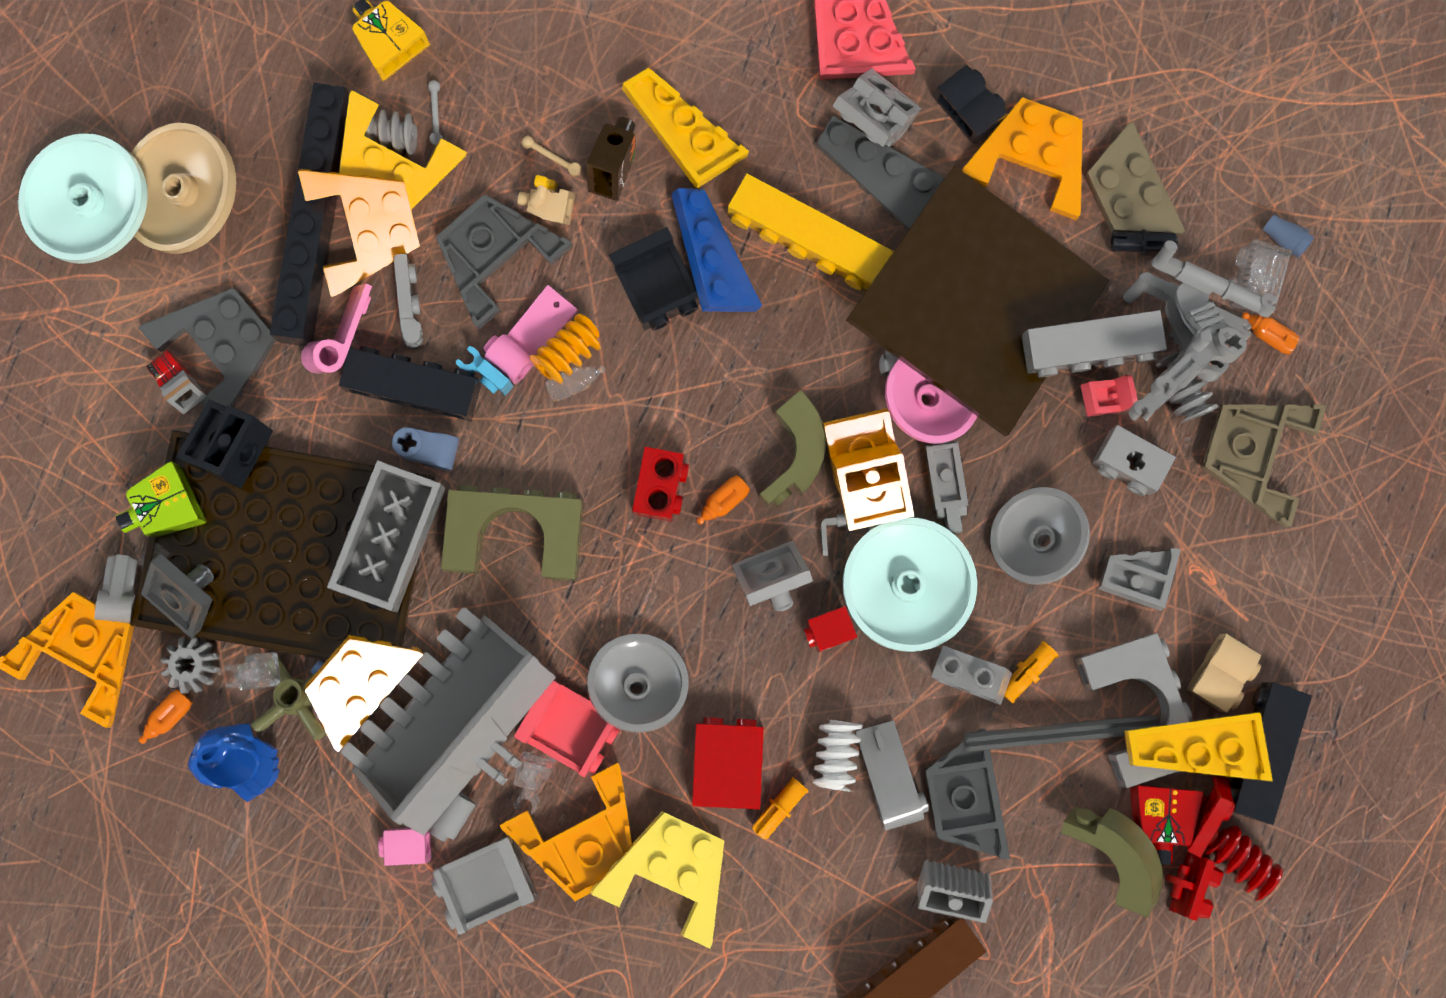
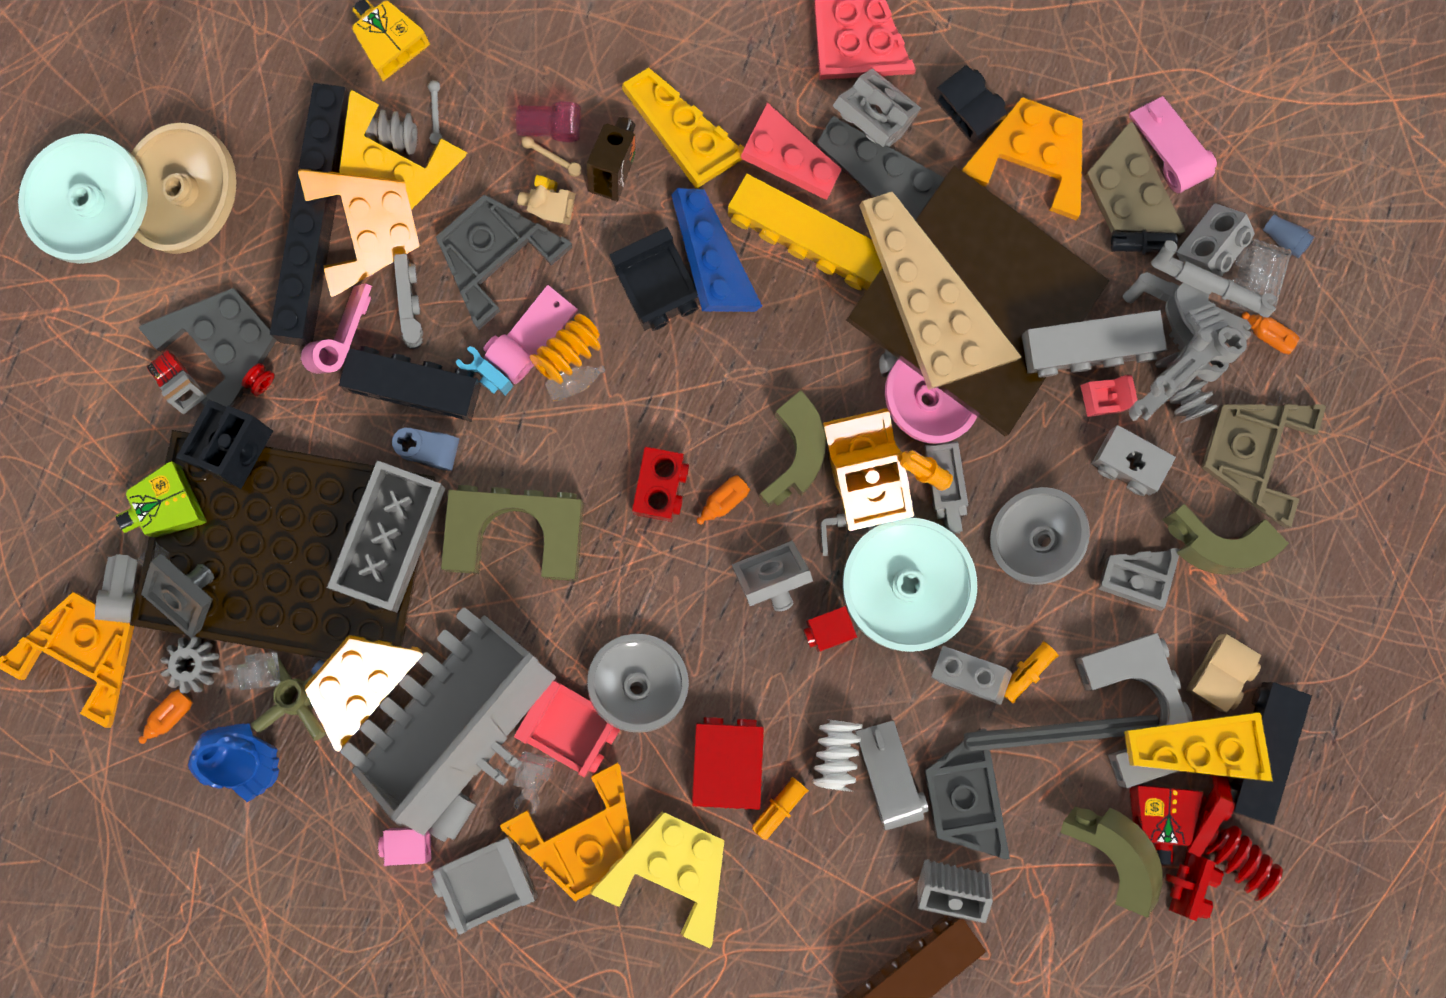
none -> red bush [242,363,275,396]
none -> clear pink piece [516,102,581,142]
none -> coral wing [740,103,842,200]
none -> tan wing [859,192,1021,390]
none -> light orange axle [900,450,953,491]
none -> bright pink door [1129,96,1217,194]
none -> olive arch [1162,504,1289,575]
none -> light grey brick [1176,203,1255,277]

